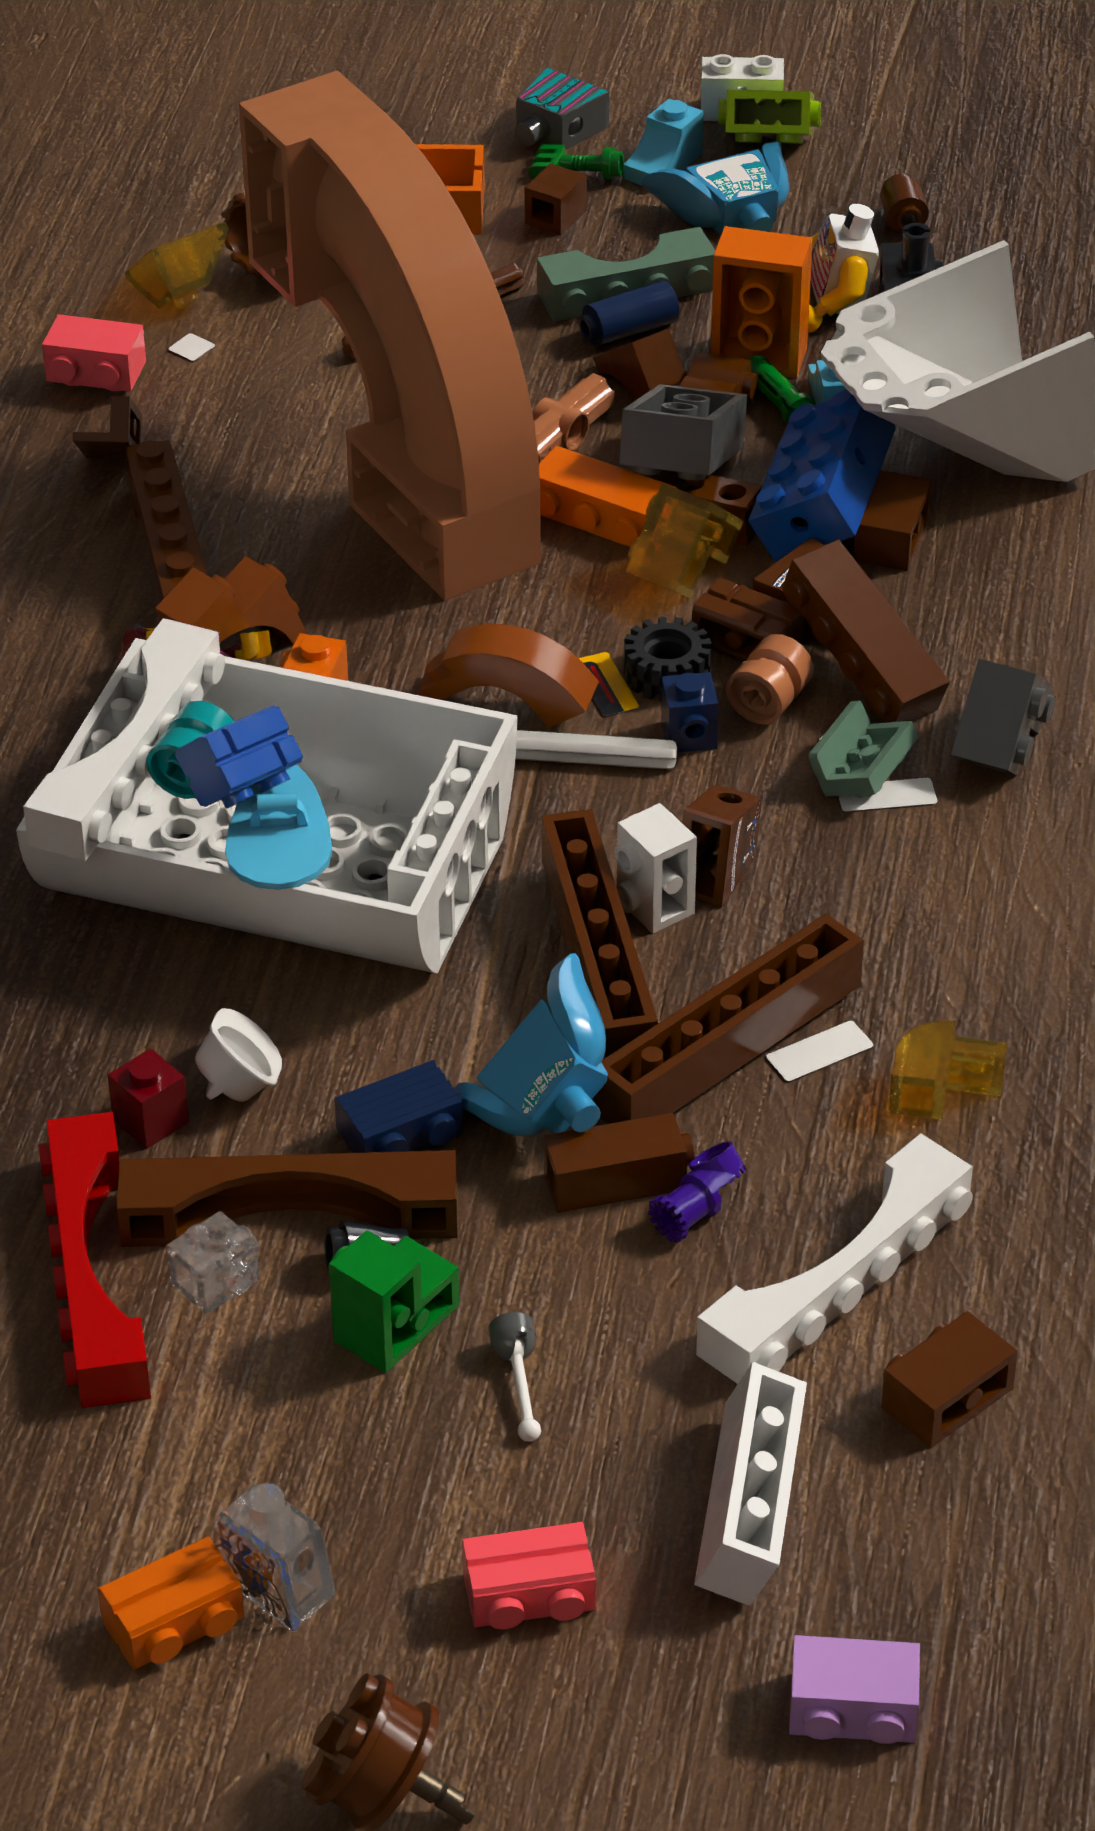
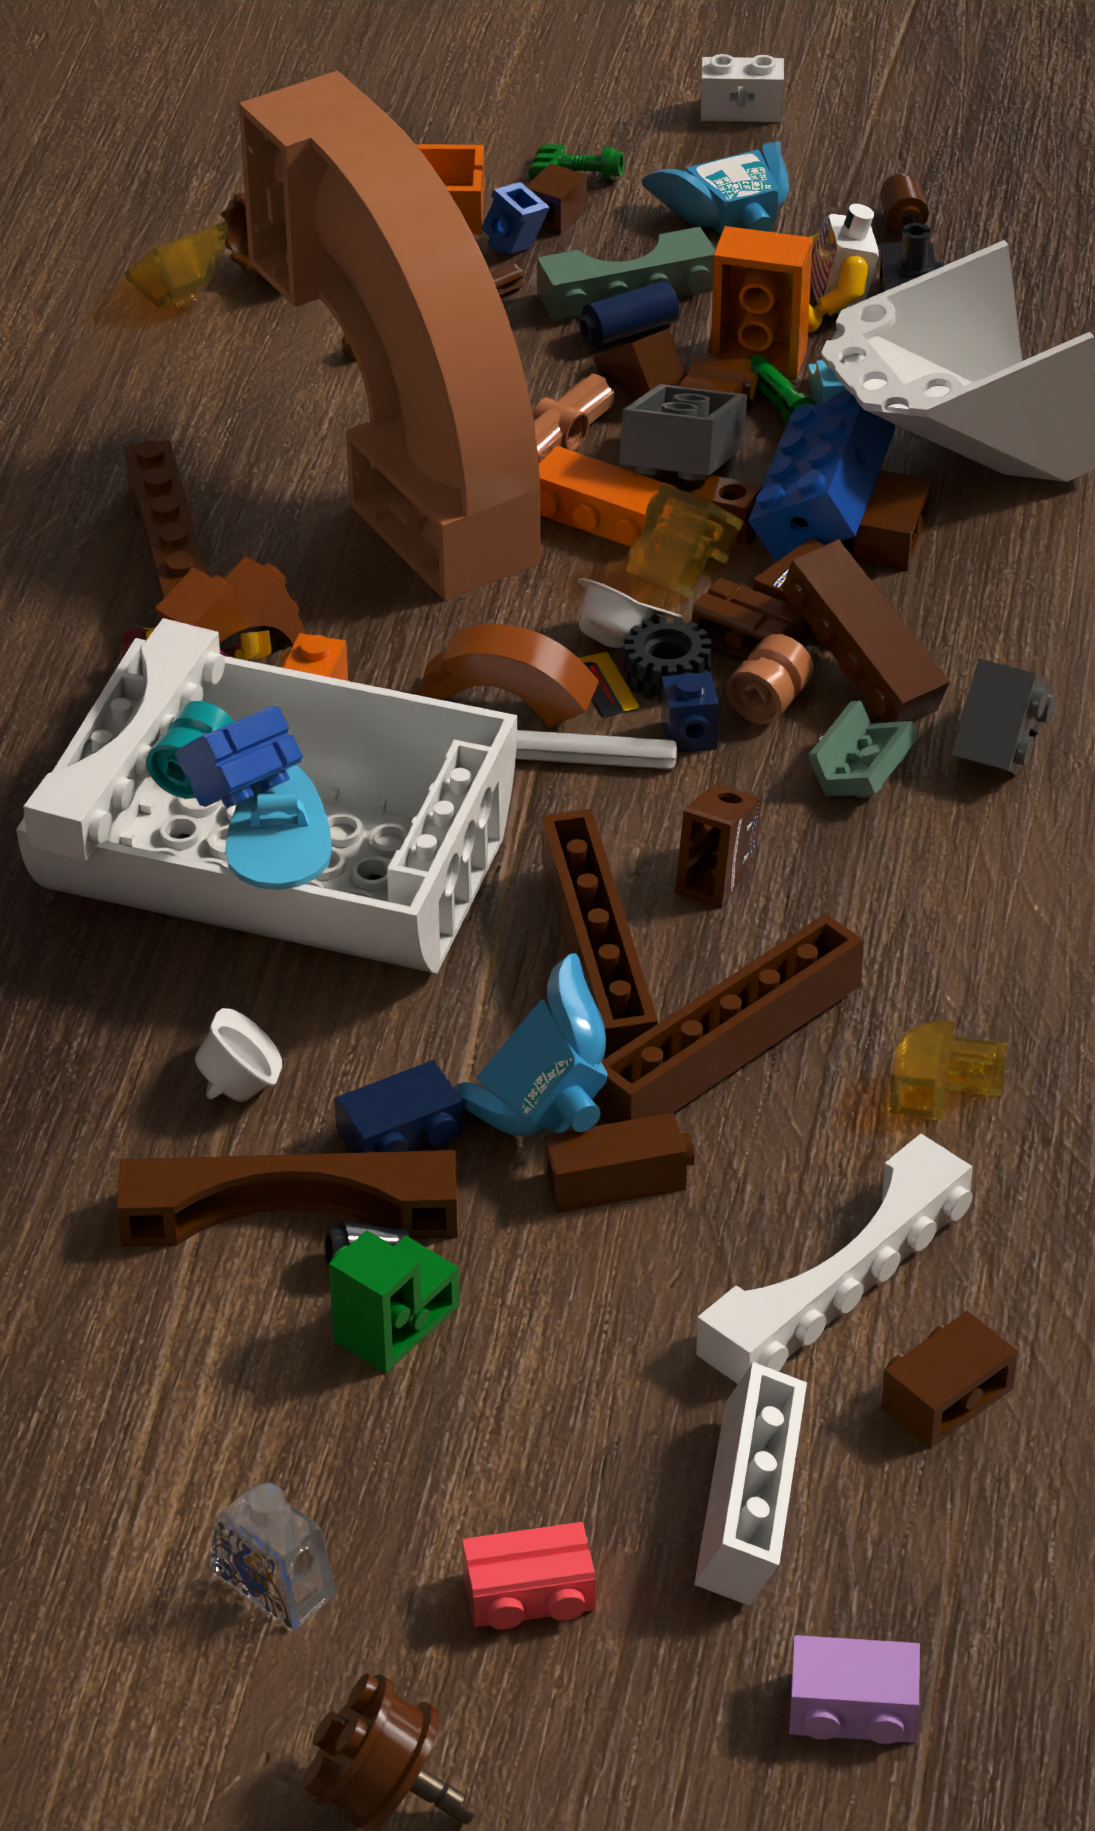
red arch [38,1112,151,1408] -> none
coral brick [42,314,146,392] -> none
reddish brown panel [73,396,142,459] -> none
orange brick [97,1536,244,1670] -> none
dark red brick [107,1048,189,1149] -> none
clear brick [167,1211,260,1315] -> none
white sticker [168,333,215,361] -> none
hinge [488,1312,541,1442] -> none
dark grey torso [515,67,610,150] -> none
white brick [615,803,697,934] -> none
medium azure arch [623,99,704,186] -> none
dark purple connector [648,1141,747,1243] -> none
lime brick [718,90,821,144] -> none
white sticker [766,1021,873,1081] -> none
white sticker [839,778,937,812] -> none
none -> blue brick [481,182,550,254]
none -> white piece [578,578,683,649]

